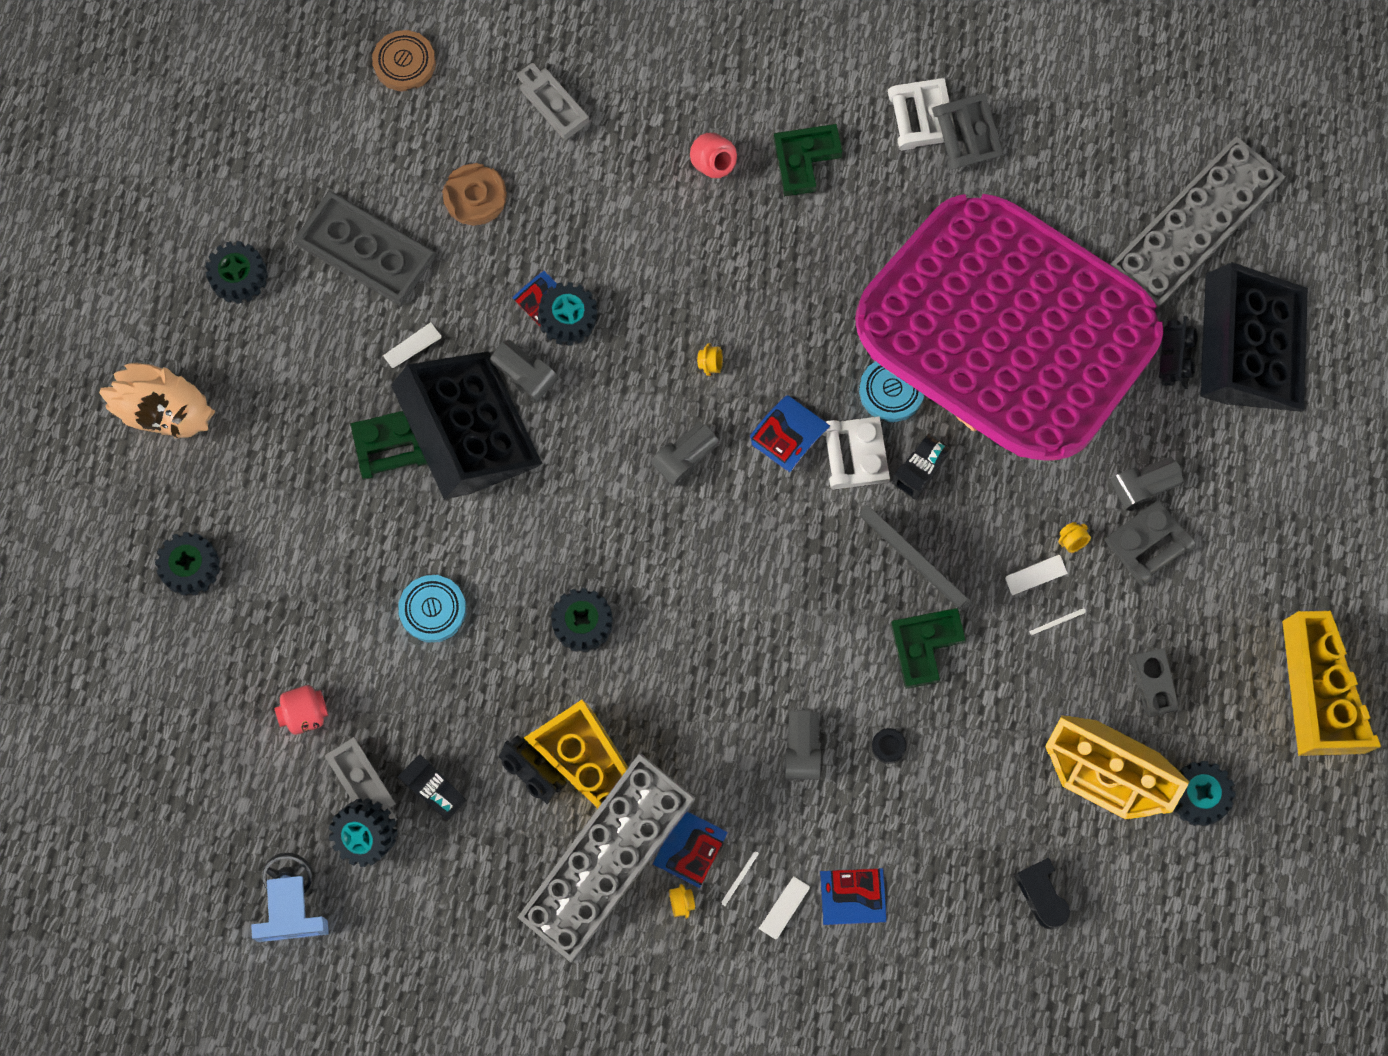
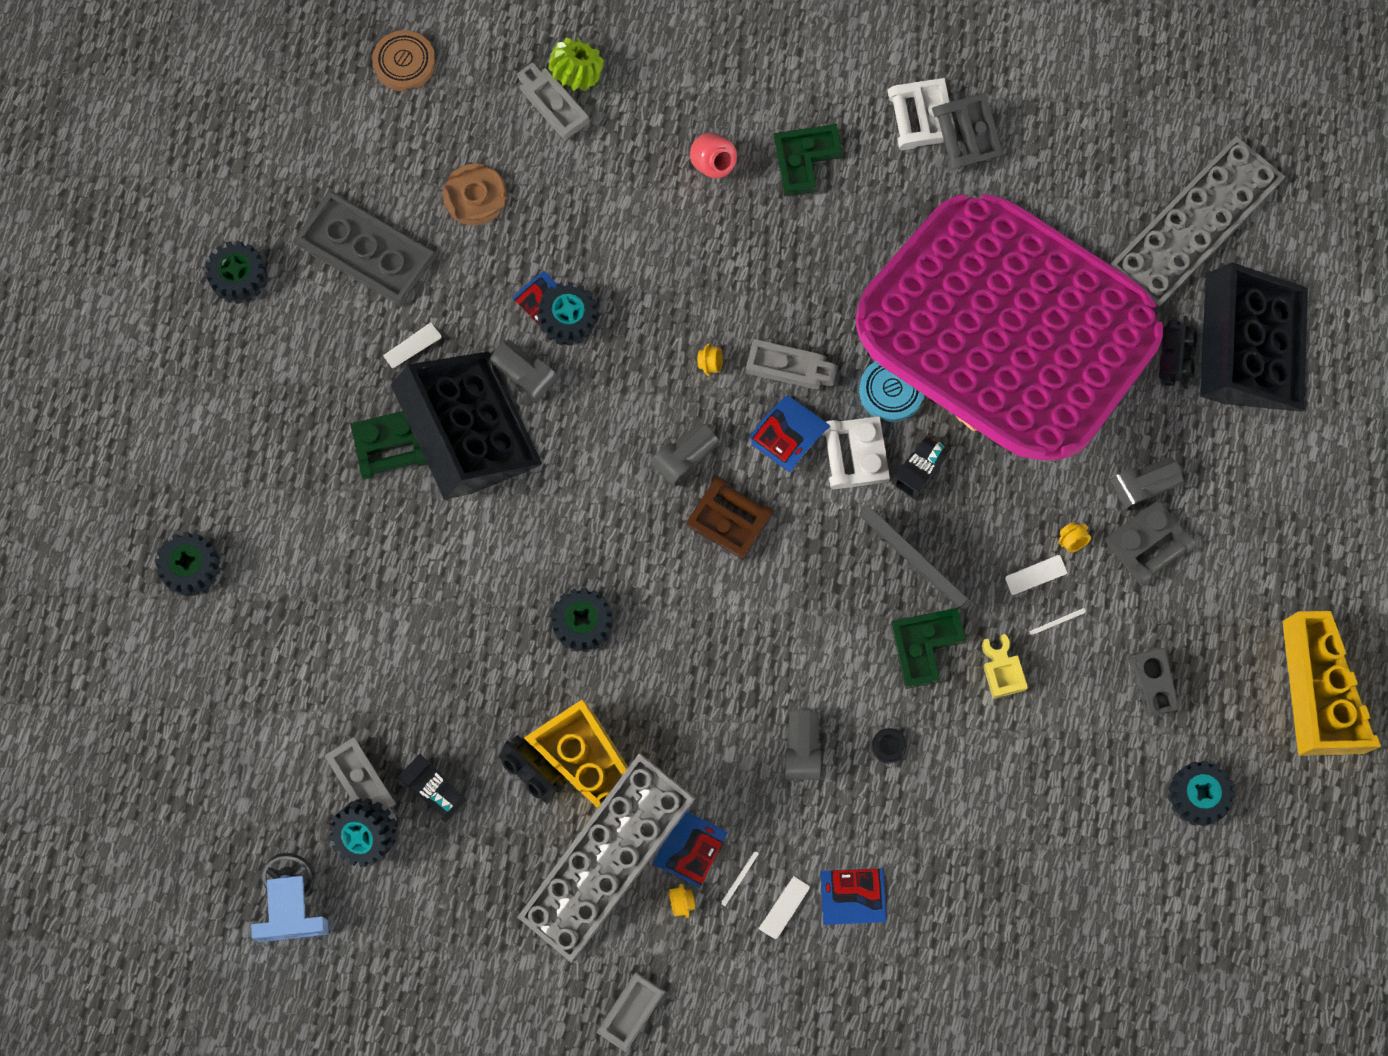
light nougat head [99,363,215,439] -> none
coral head [275,685,328,735] -> none
medium azure tile [398,575,466,643] -> none
black leg [1014,857,1070,930] -> none
yellow wedge [1045,715,1189,819] -> none
none -> lime gear [548,37,604,91]
none -> light grey tile [596,972,665,1053]
none -> reddish brown plate [686,476,775,560]
none -> light grey hinge [745,339,838,389]
none -> light yellow plate [982,634,1028,699]

